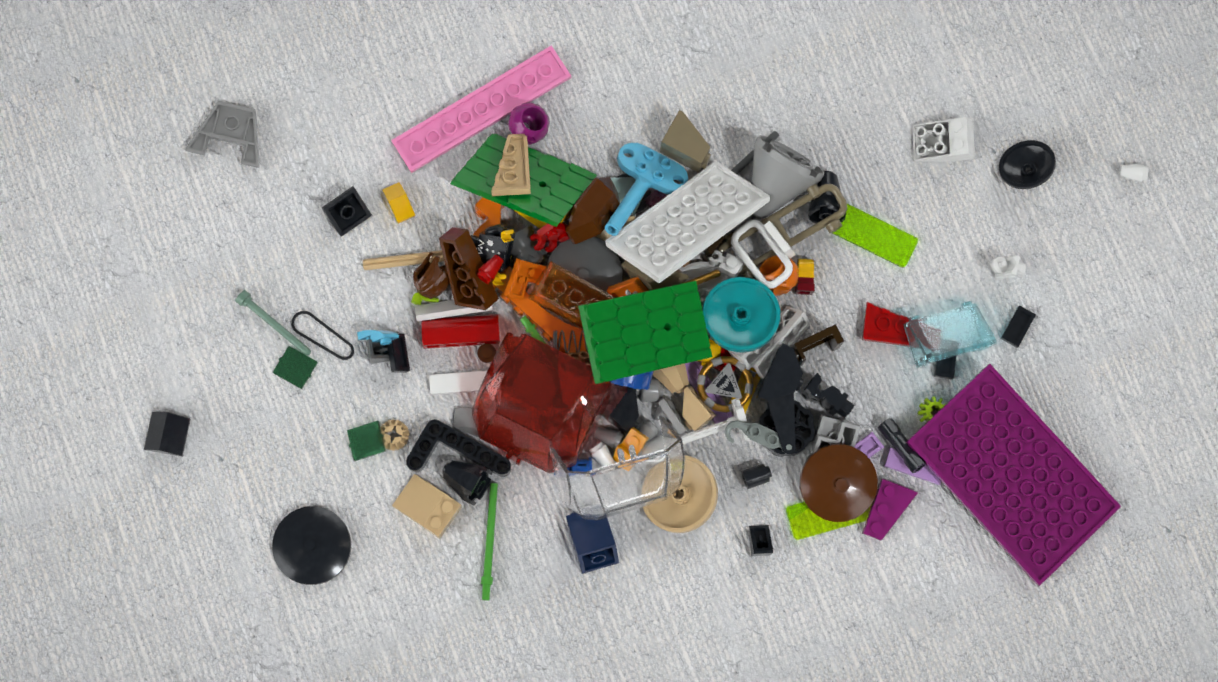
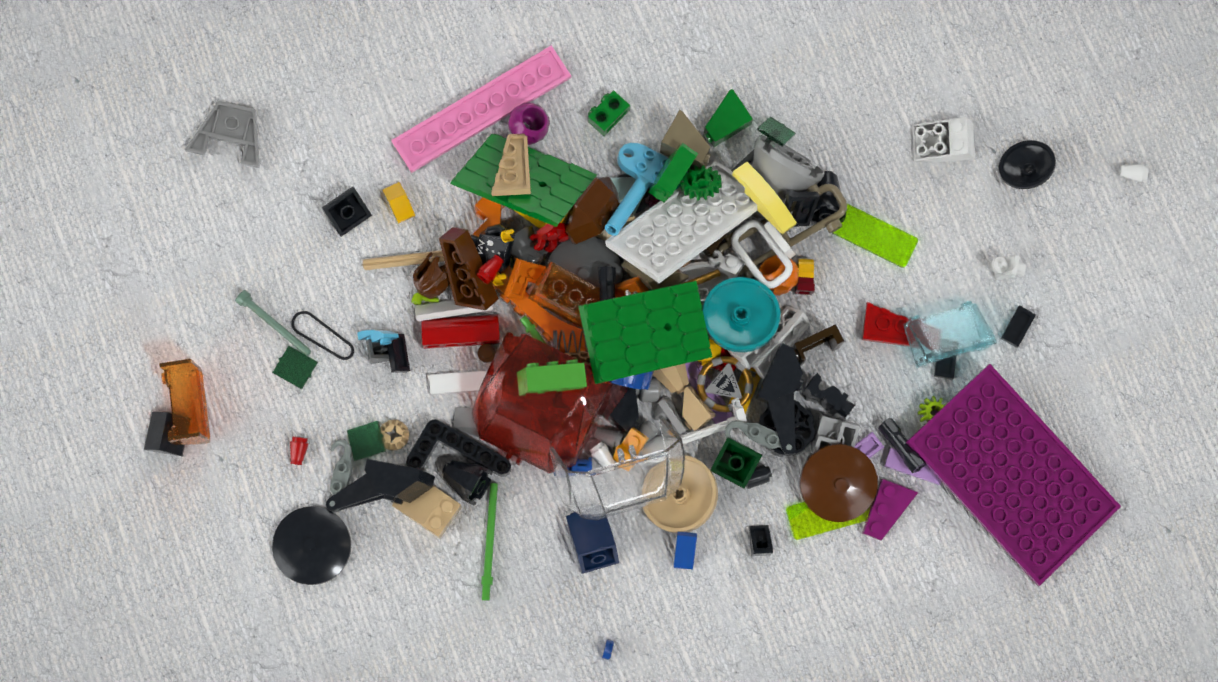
none -> clear orange windscreen [159,359,211,445]
none -> red cone [290,436,309,465]
none -> black slope [326,440,435,512]
none -> bright green wedge [517,360,587,396]
none -> green brick [588,90,630,136]
none -> black axle [598,266,616,301]
none -> blue tile [602,639,614,660]
none -> green slope [649,143,698,203]
none -> blue tile [674,531,697,570]
none -> green gear [680,165,722,201]
none -> green slope [703,89,753,147]
none -> dark green slope [710,437,762,489]
none -> light yellow slope [732,162,797,234]
none -> clear green piece [757,116,796,147]
none -> black plate [785,190,820,227]

